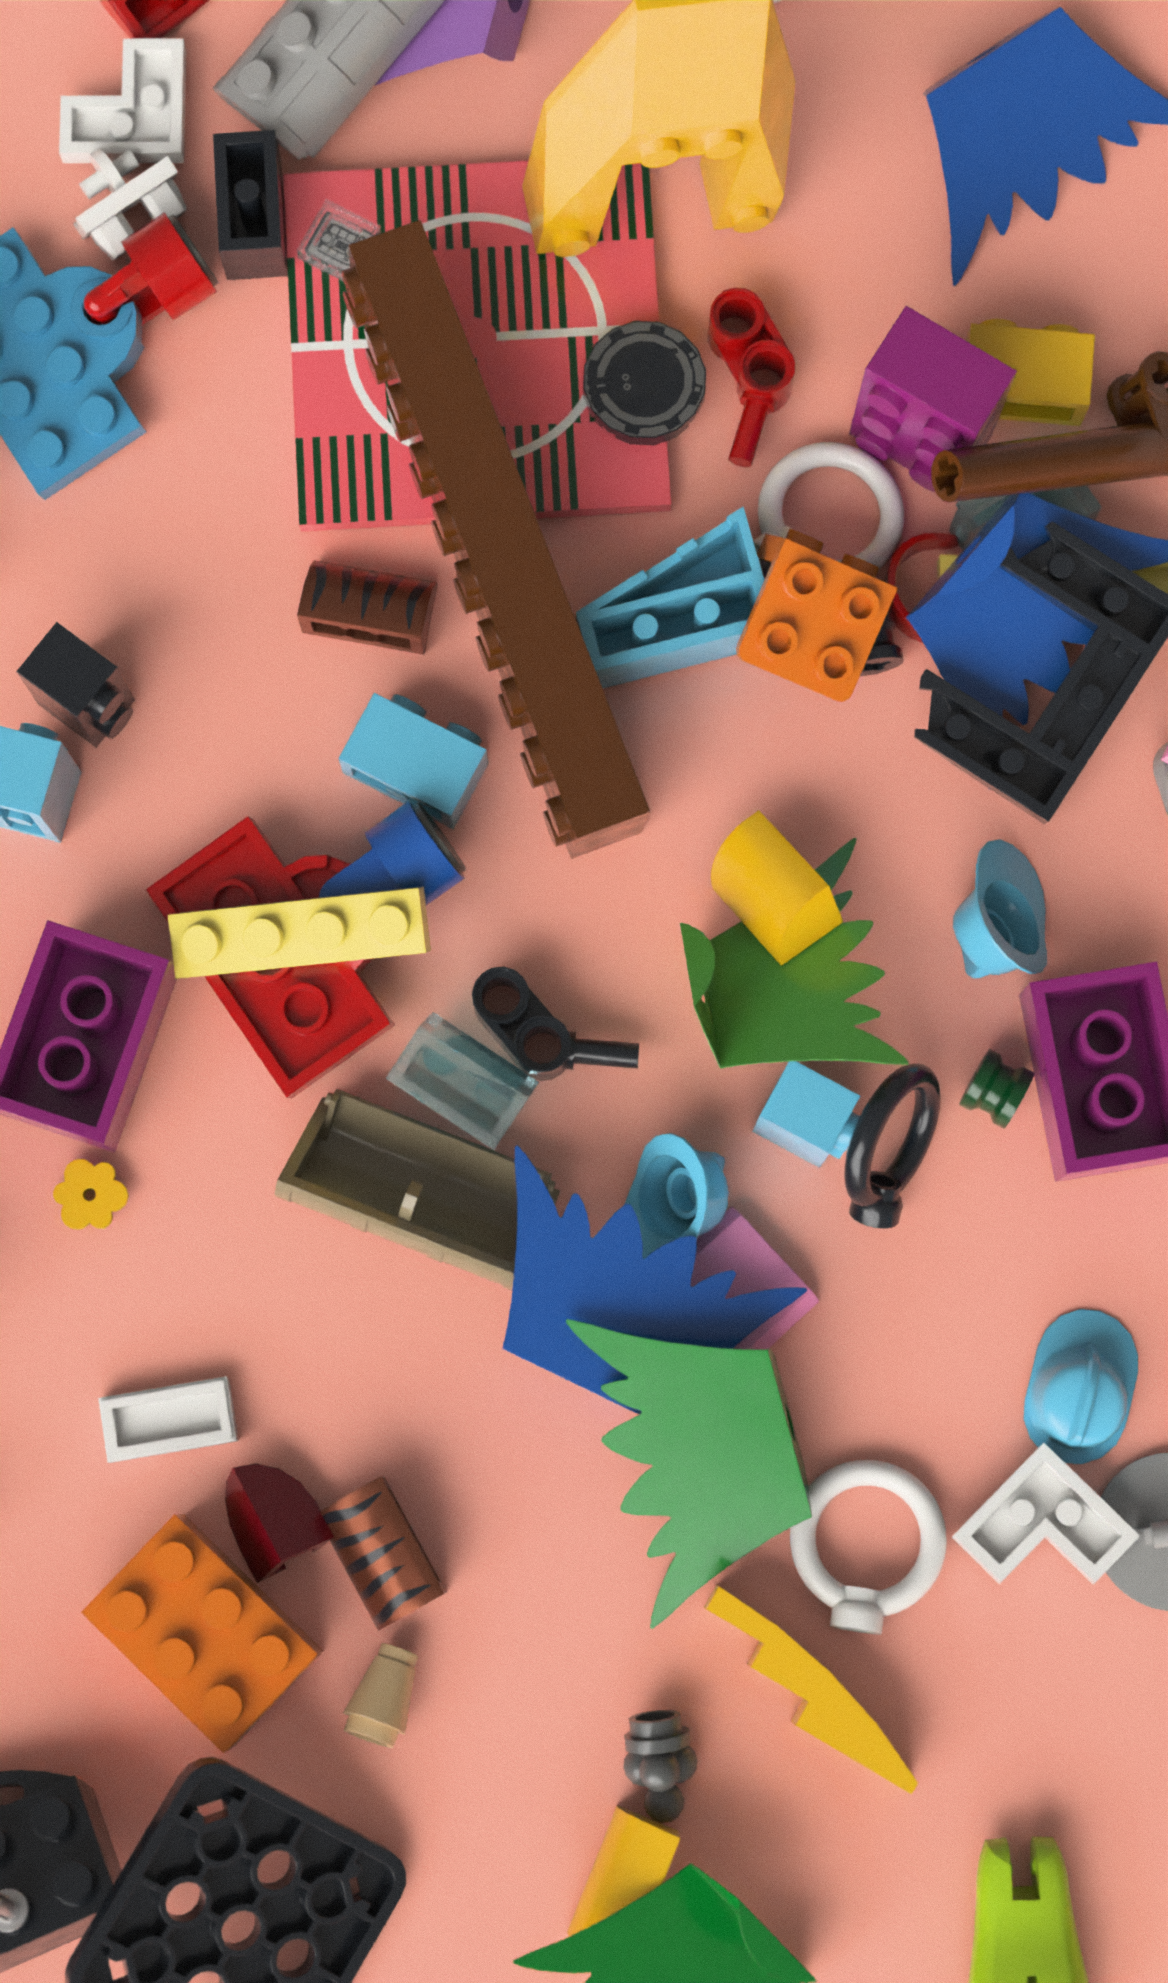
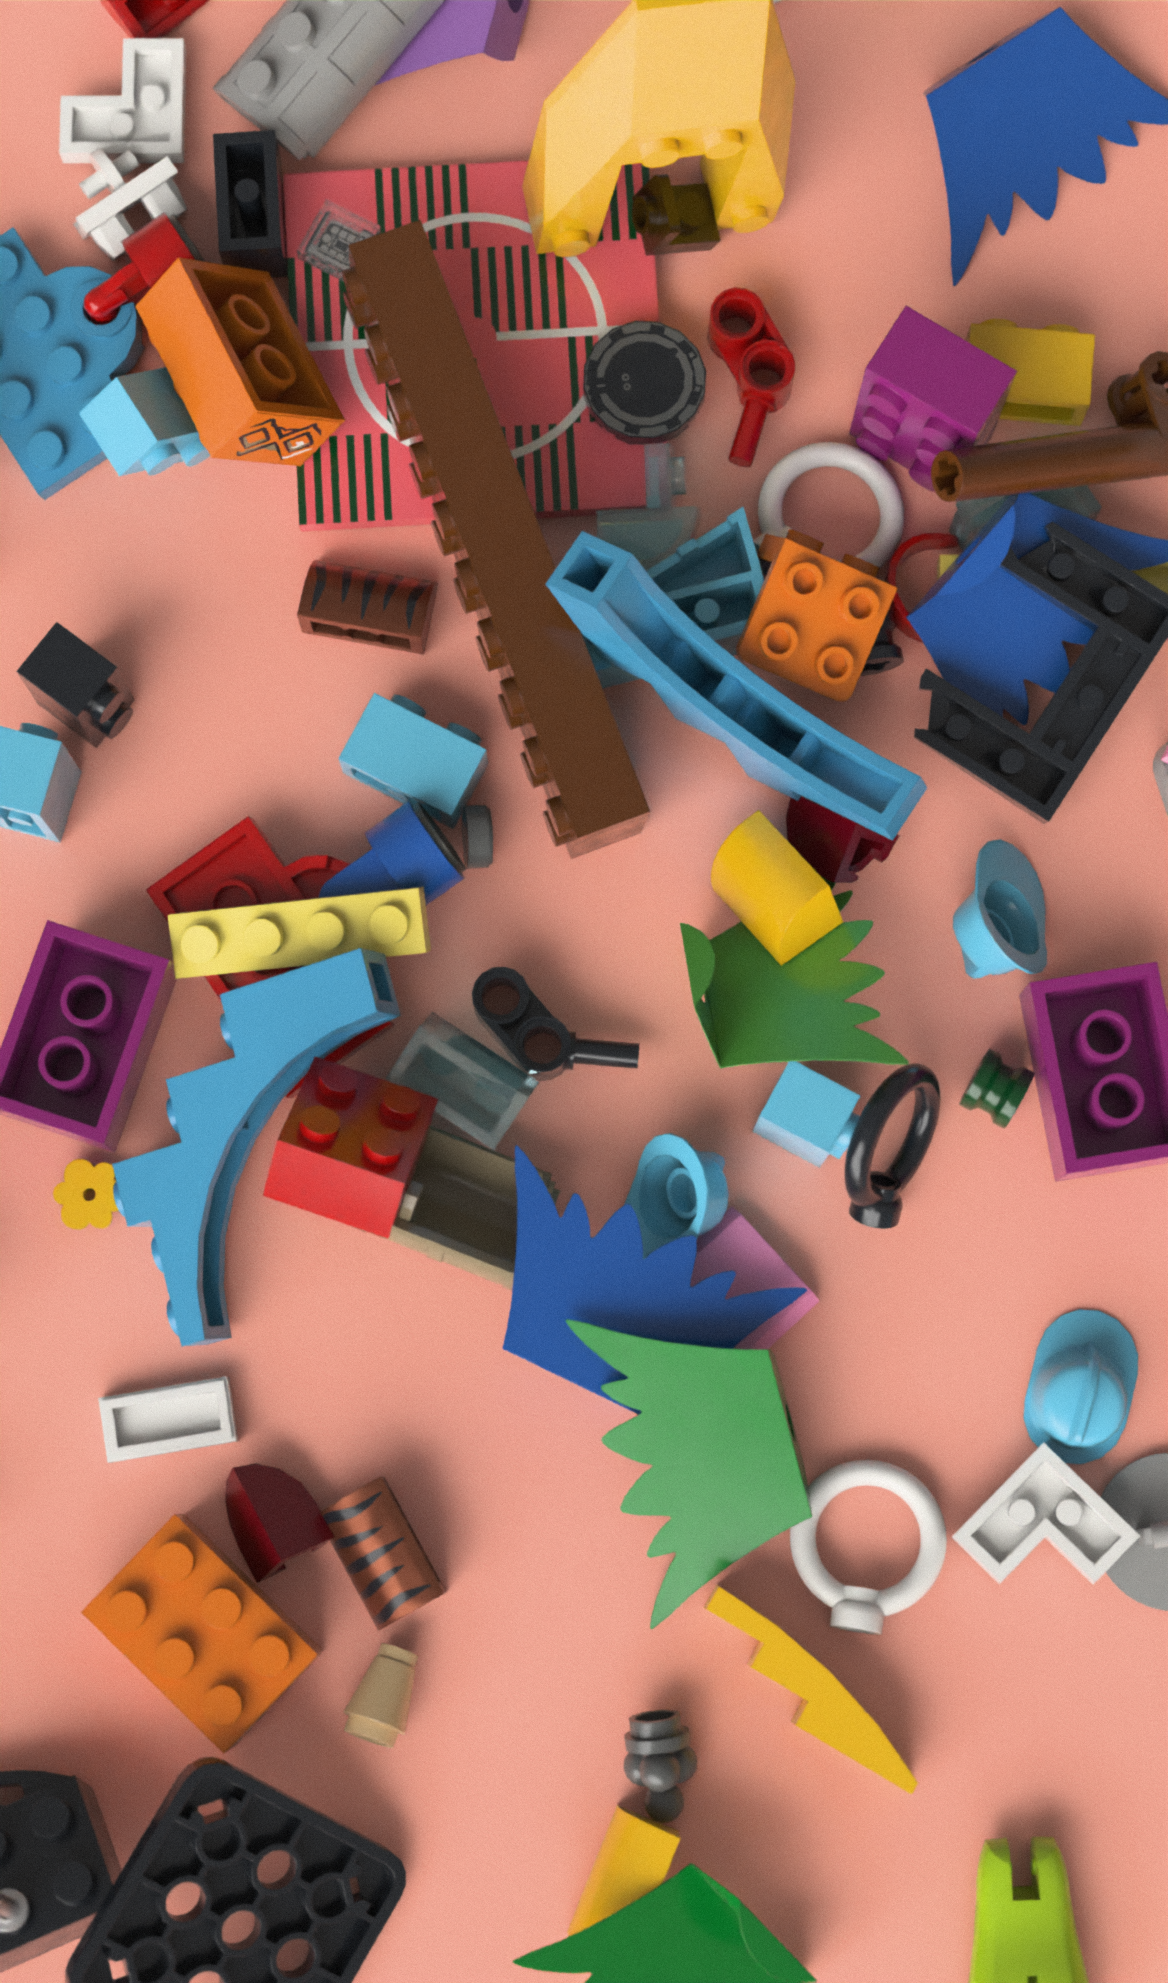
none -> medium azure brick [79,367,210,477]
none -> dark azure arch [112,948,401,1347]
none -> orange brick [135,257,345,466]
none -> red brick [263,1056,438,1239]
none -> dark grey tile [462,805,493,869]
none -> dark azure arch [546,531,927,841]
none -> clear light blue brick [596,443,701,571]
none -> dark brown bracket [632,174,721,256]
none -> dark red brick [786,796,900,883]

